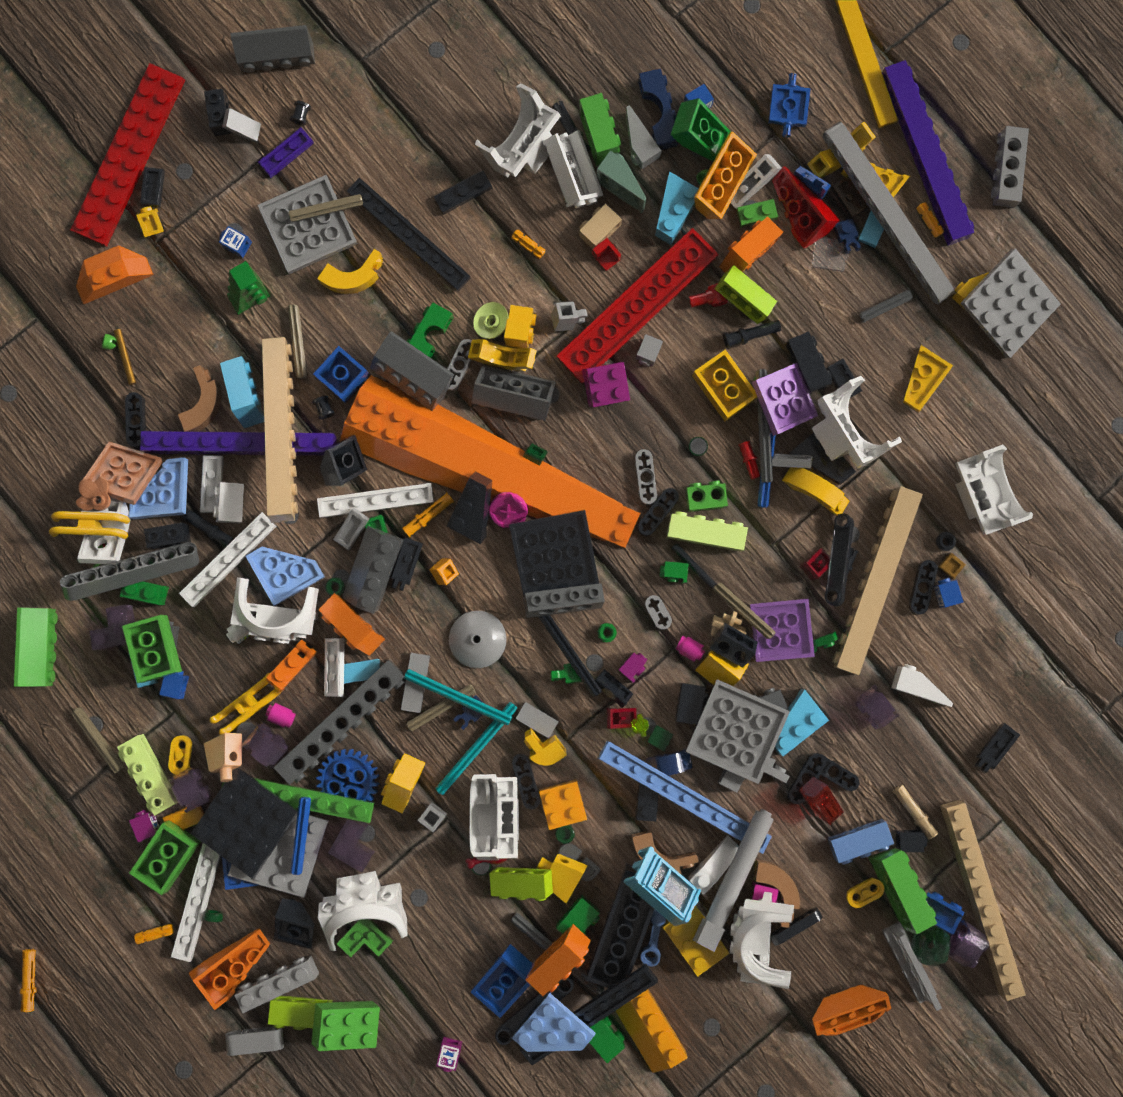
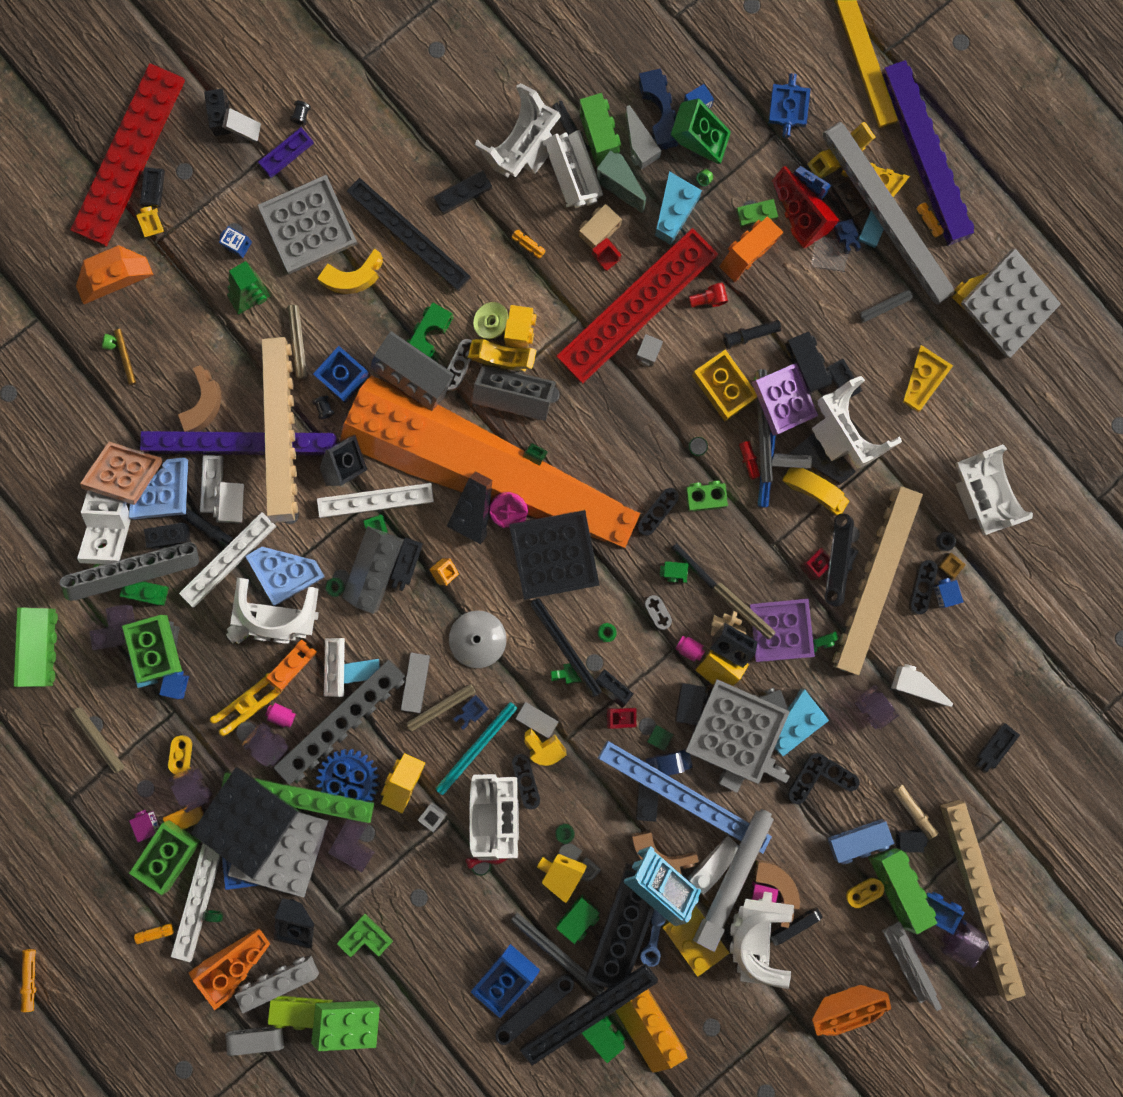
yellow piece [49,511,130,539] -> none
nougat plate [76,476,111,511] -> none
yellowish green brick [117,734,180,816] -> none
black beam [125,392,146,448] -> none
light nougat torso [204,733,242,782] -> none
medium azure wedge [220,356,264,428] -> none
dark grey slope [230,25,315,73] -> none
dark tan axle [289,194,363,222] -> none
blue axle [290,797,311,875] -> none
white piece [318,871,408,951] -> none
orange wedge [319,593,385,656] -> none
light grey tile [333,508,369,550] -> none
light orange pin [402,492,454,537] -> none
teal axle [404,669,512,725] -> none
brick [436,1037,463,1072] -> none
lime brick [489,867,553,901] -> none
light blue plate [512,993,595,1052] -> none
dark grey brick [523,583,605,618] -> none
orange brick [526,924,591,996] -> none
light orange brick [539,779,587,830] -> none
light grey brick [551,302,588,331] -> none
magenta brick [582,362,630,407] -> none
magenta brick [618,652,648,683] -> none
clear neon green plate [632,714,649,737] -> none
light grey beam [635,449,657,505] -> none
yellowish green brick [666,511,748,552] -> none
light orange slope [694,131,757,219] -> none
lime brick [715,265,777,324] -> none
white slope [731,154,782,209] -> none
clear red brick [800,777,844,825] -> none
clear green plate [911,925,950,967] -> none
light grey brick [991,126,1029,208] -> none

